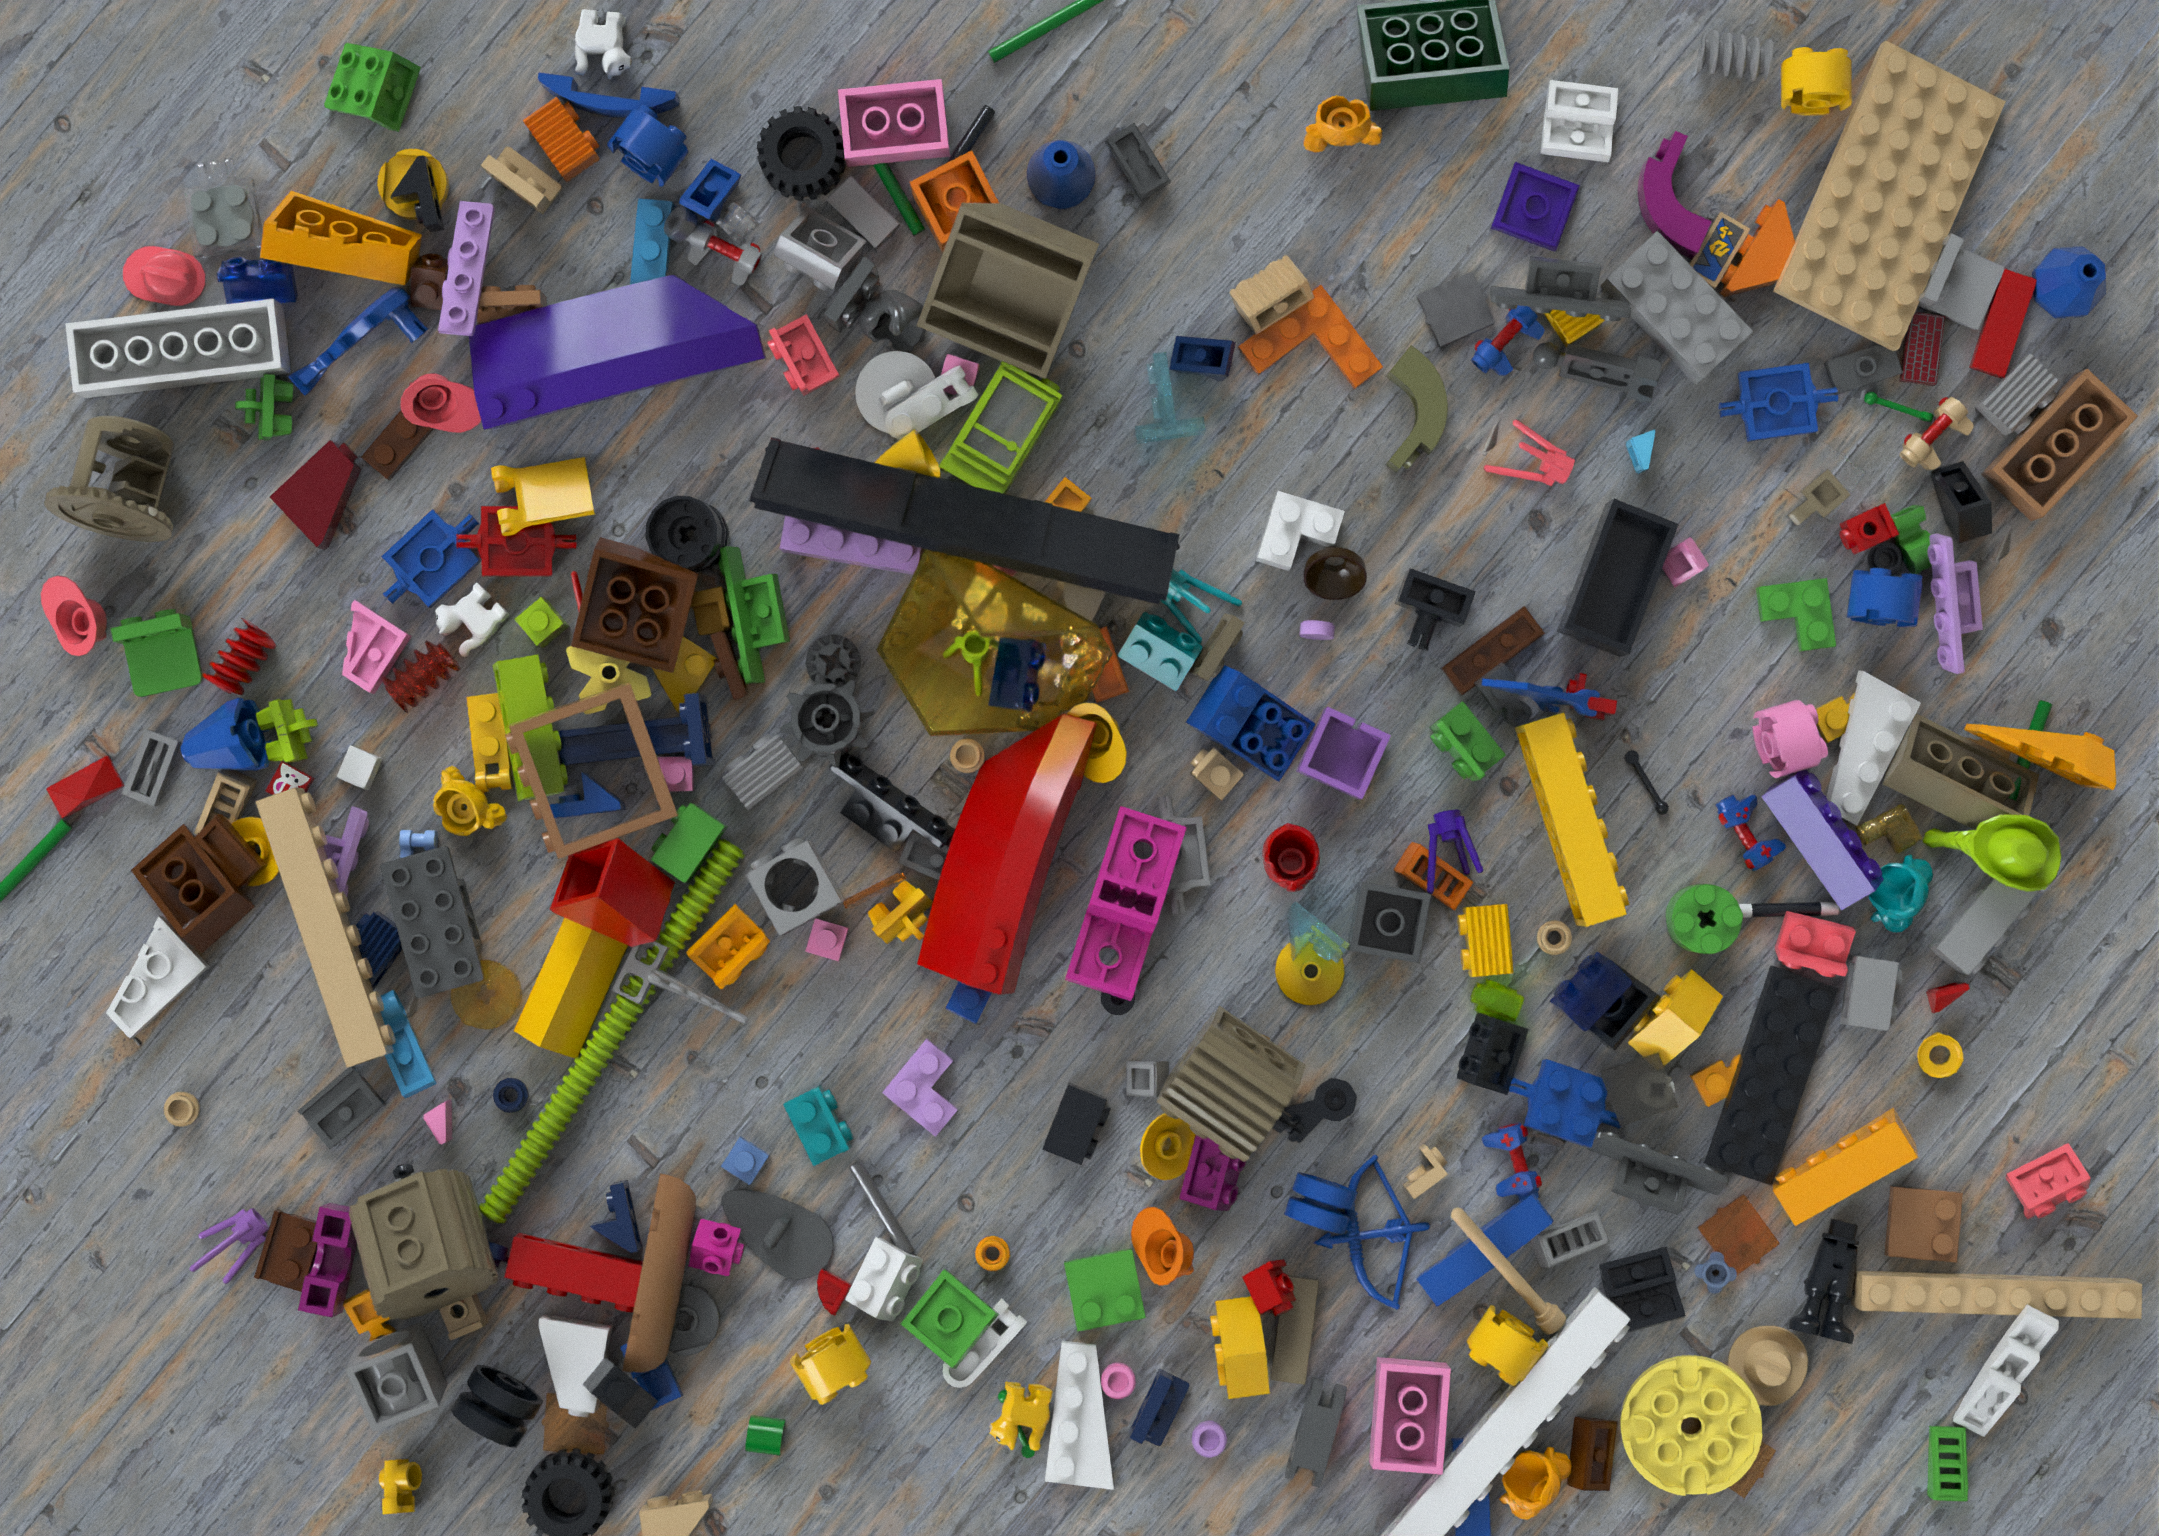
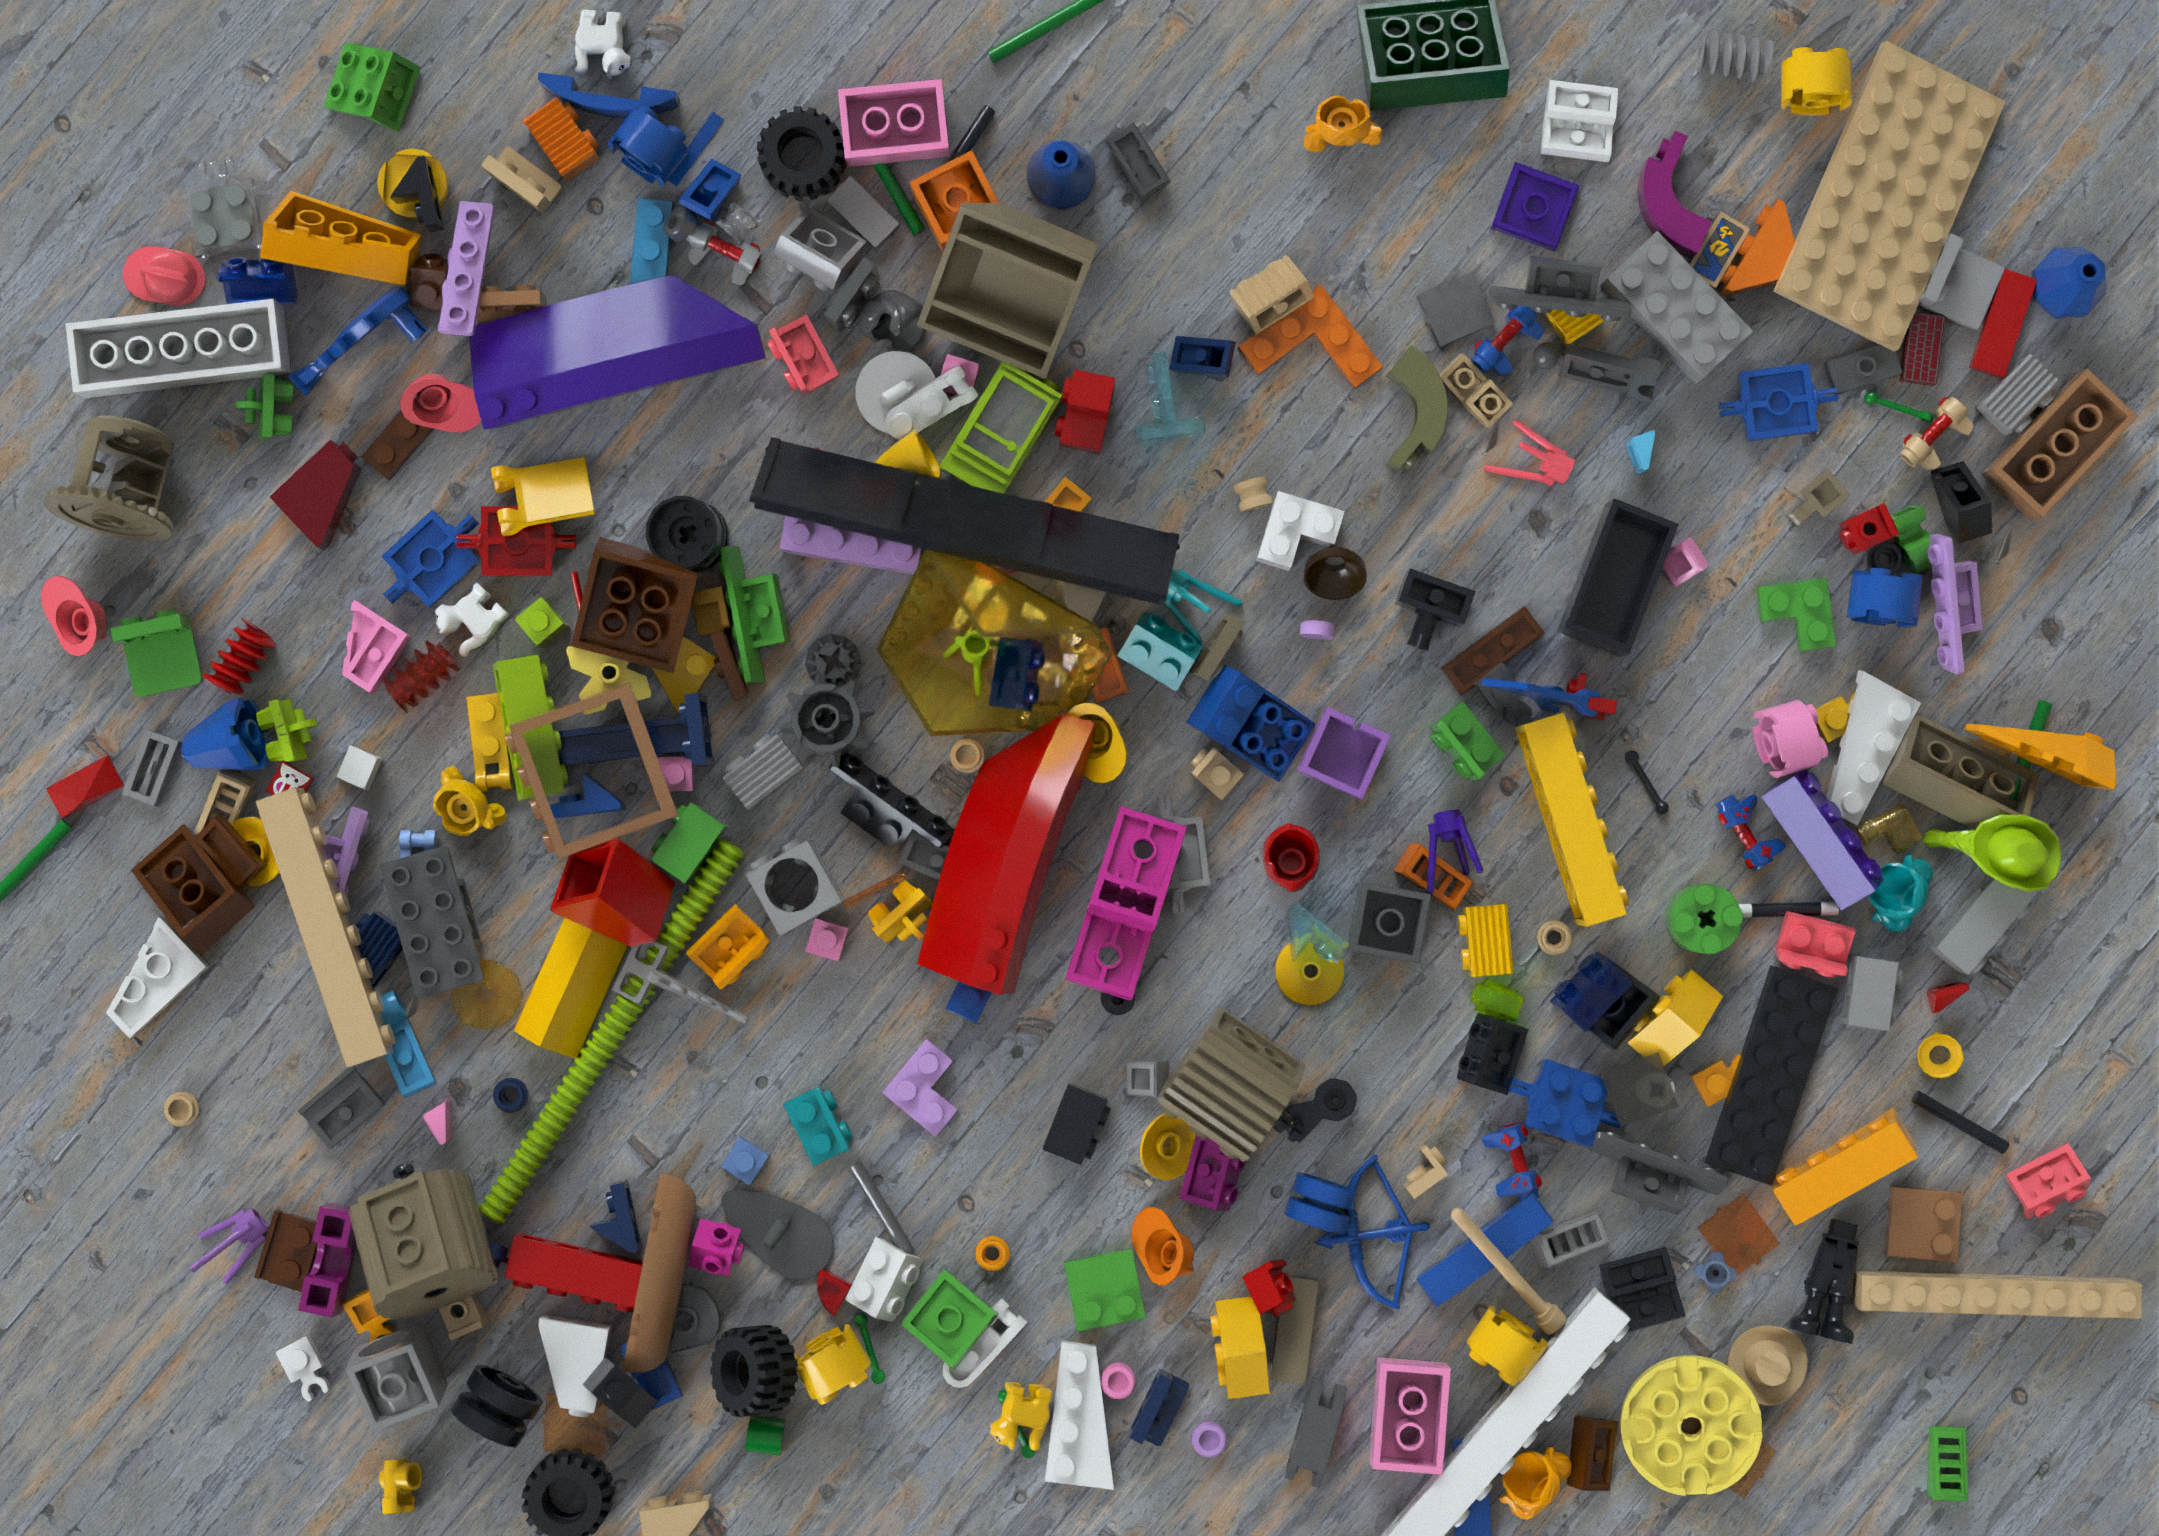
white slope [1953,1305,2059,1437] -> none
none -> white plate [275,1334,331,1402]
none -> blue sticker [668,112,724,187]
none -> black tyre [710,1325,798,1417]
none -> green hinge [854,1313,885,1384]
none -> red brick [1054,369,1116,455]
none -> tan wheel [1233,476,1273,513]
none -> tan slope [1440,353,1513,428]
none -> black bar [1911,1090,2009,1154]

